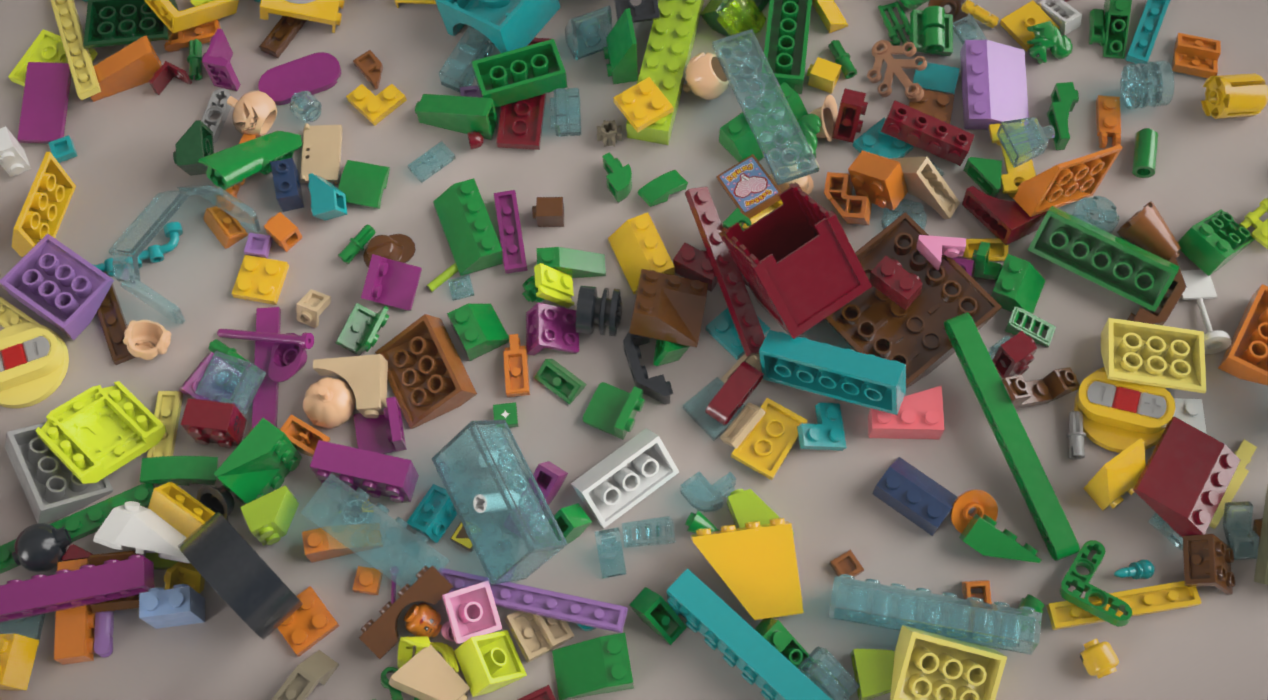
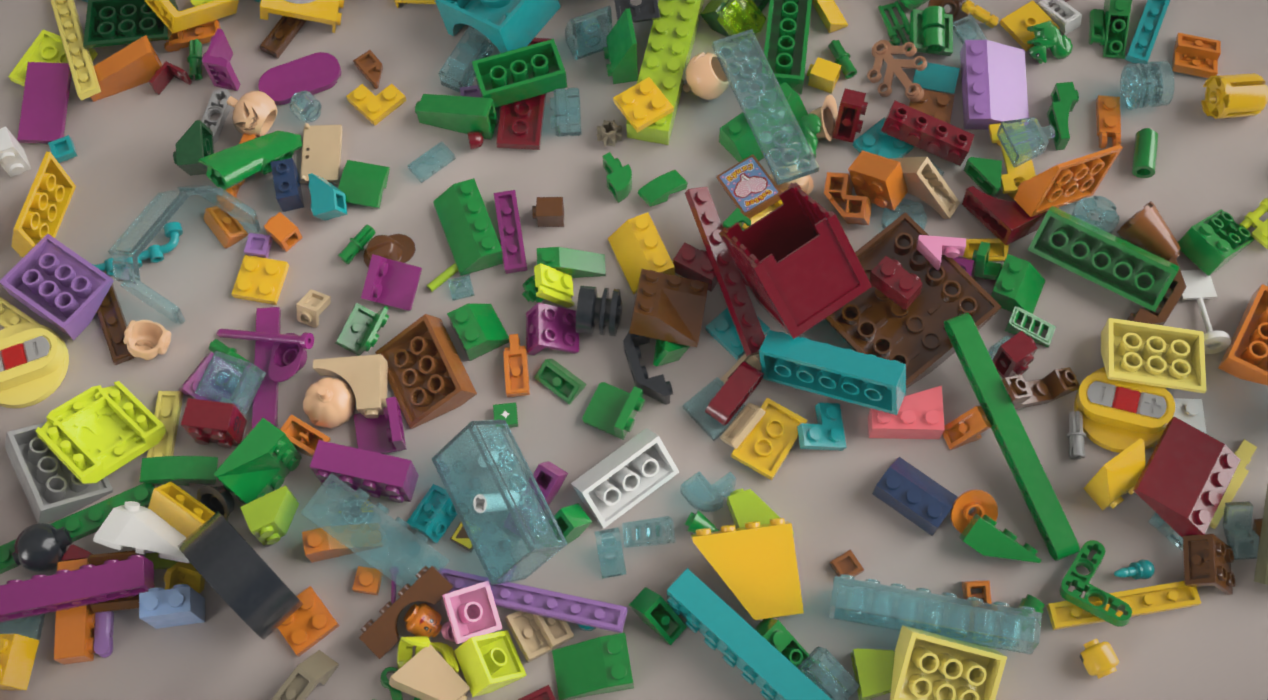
none -> orange slope [942,406,991,450]

